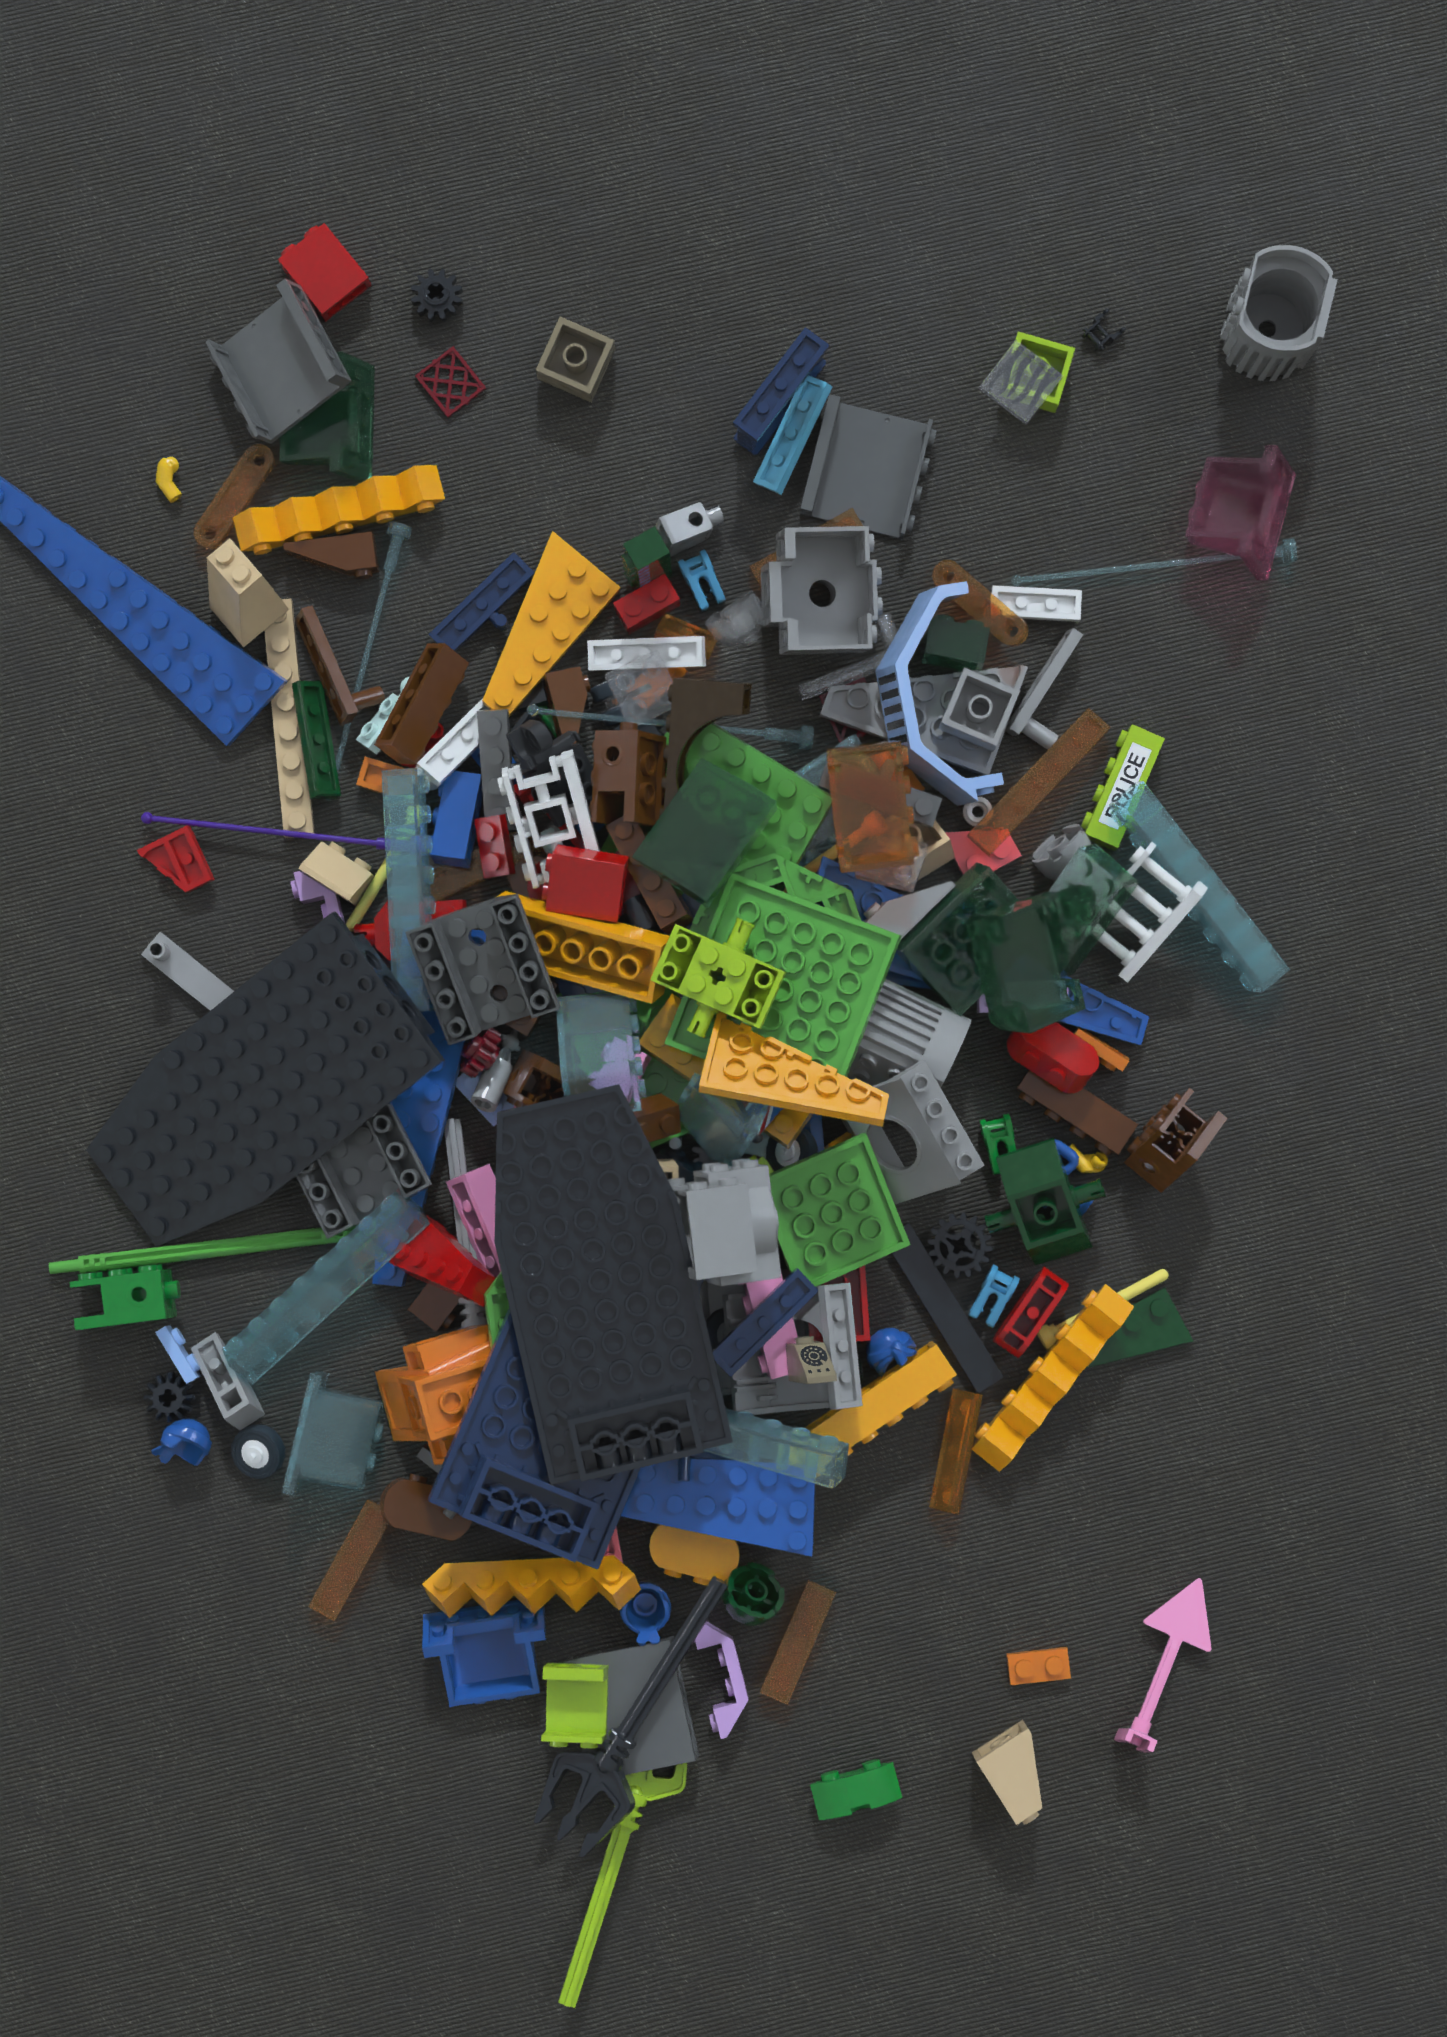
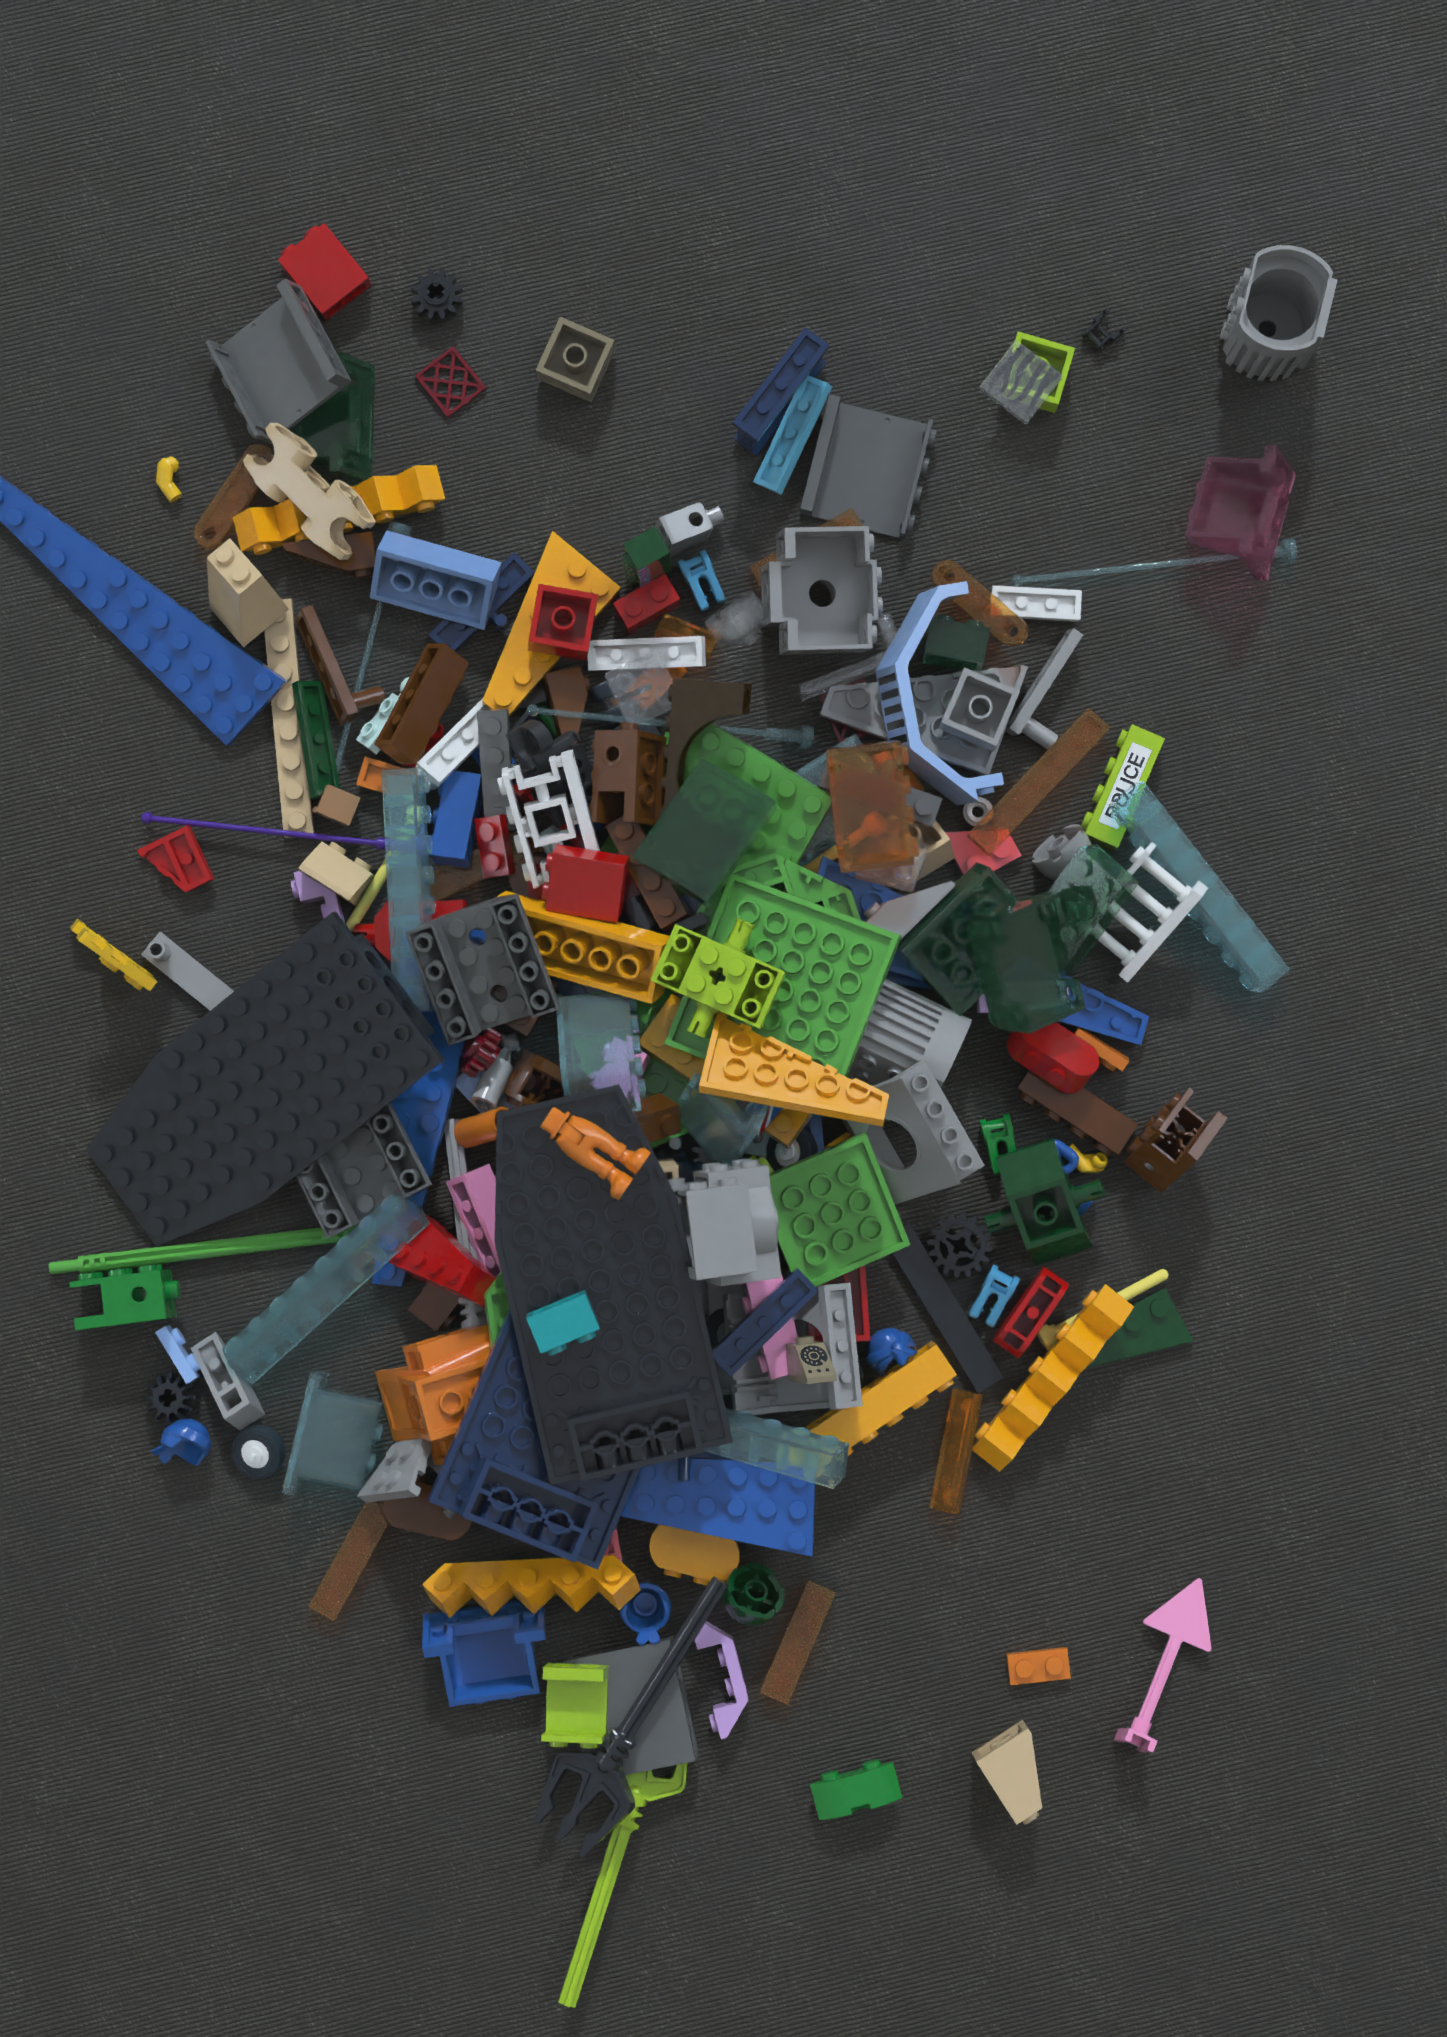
none -> yellow wing [70,919,157,991]
none -> tan piece [243,423,376,560]
none -> medium nougat panel [312,785,360,825]
none -> light grey wing [357,1438,432,1503]
none -> medium blue slope [370,531,502,630]
none -> orange pin [454,1107,508,1148]
none -> teal brick [526,1290,600,1356]
none -> red brick [528,584,598,661]
none -> orange piece [540,1107,651,1201]
none -> black tile [677,912,711,932]

